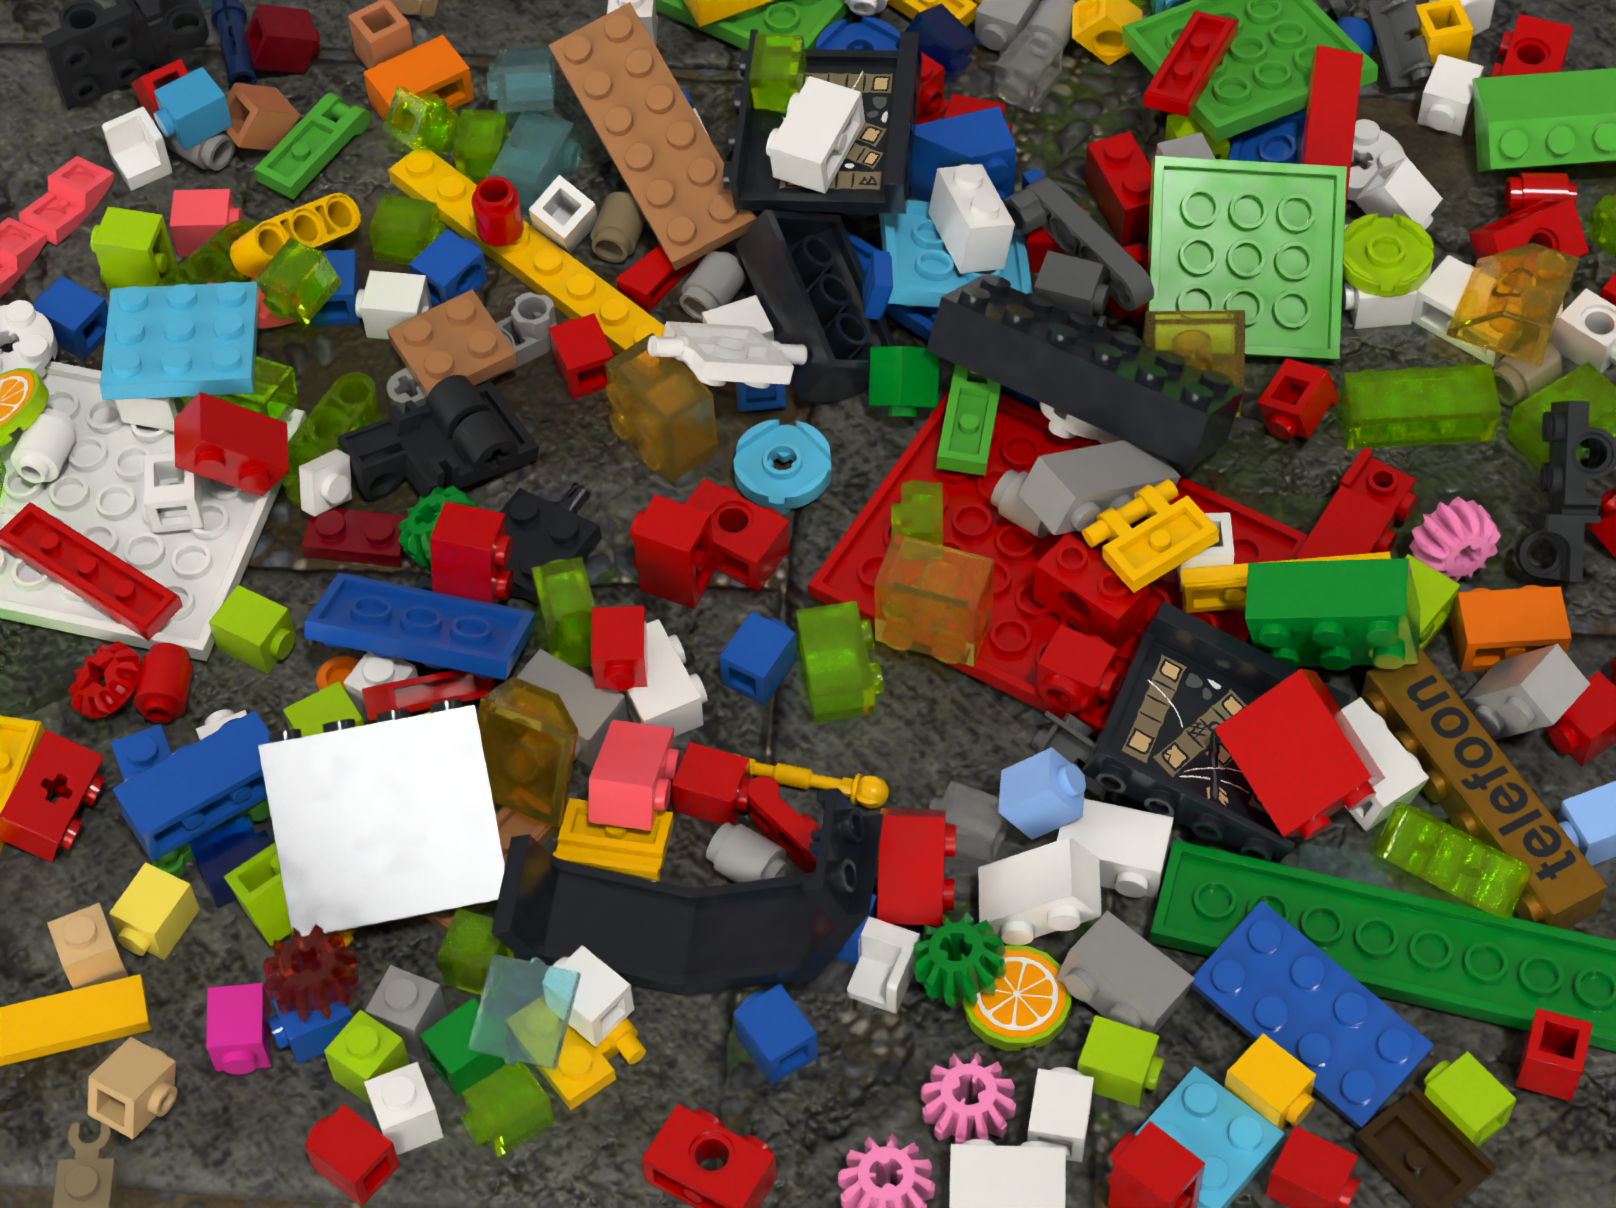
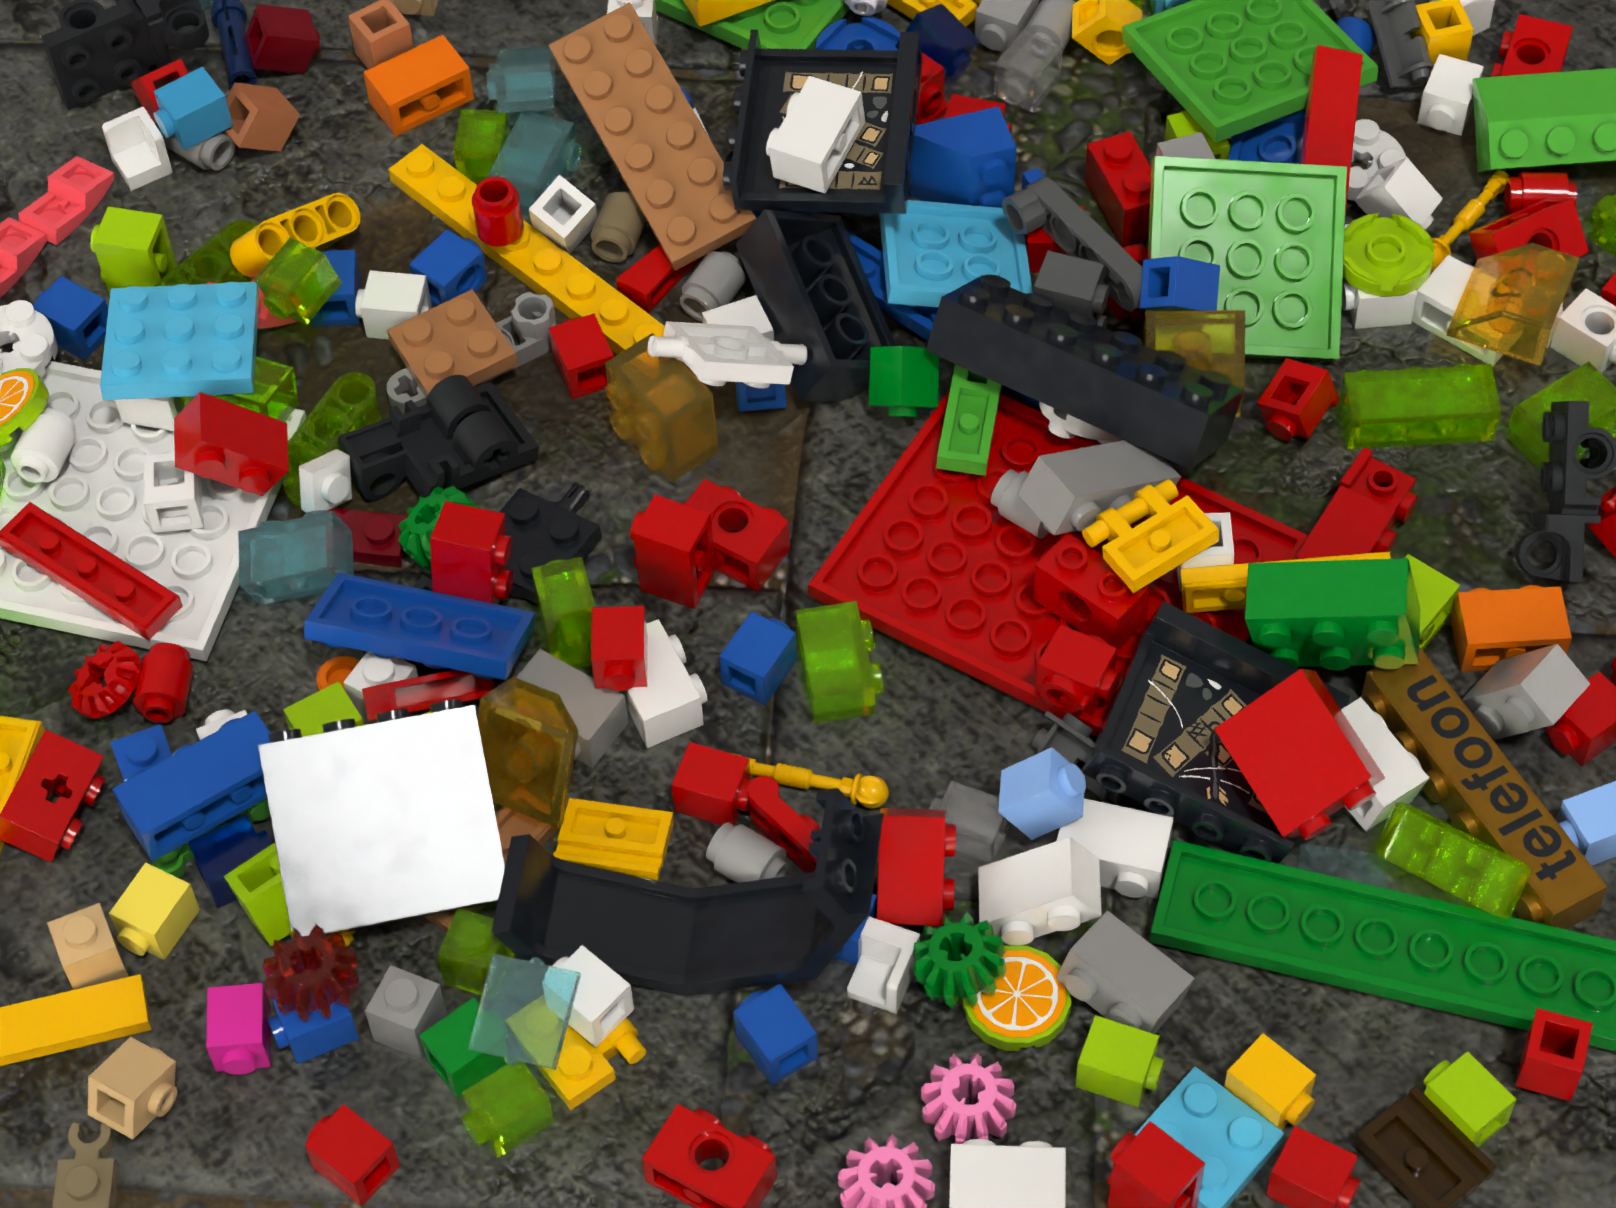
coral brick [170,189,244,257] -> none
lime brick [209,585,296,674] -> none
bright green plate [254,92,371,199] -> none
lime brick [324,1010,410,1106] -> none
white brick [364,1062,443,1155] -> none
clear neon green brick [368,193,446,265] -> none
clear neon green brick [382,86,462,152] -> none
coral brick [588,720,681,831] -> none
medium azure plate [733,419,832,515] -> none
clear neon green brick [749,34,807,111] -> none
blue tile [862,249,893,320] -> none
clear yellow brick [874,533,994,667] -> none
clear neon green brick [891,480,943,562] -> none
white brick [928,164,1015,274] -> none
white brick [1027,1067,1094,1162] -> none
red tile [1144,11,1238,117] -> none
blue plate [1191,900,1434,1131] -> none
bright pink gear [1409,496,1501,582] -> none
dark tan brick [1488,338,1562,406] -> none
none -> clear light blue brick [238,510,354,605]
none -> blue brick [1140,256,1220,317]
none -> yellow piece [1430,170,1510,274]

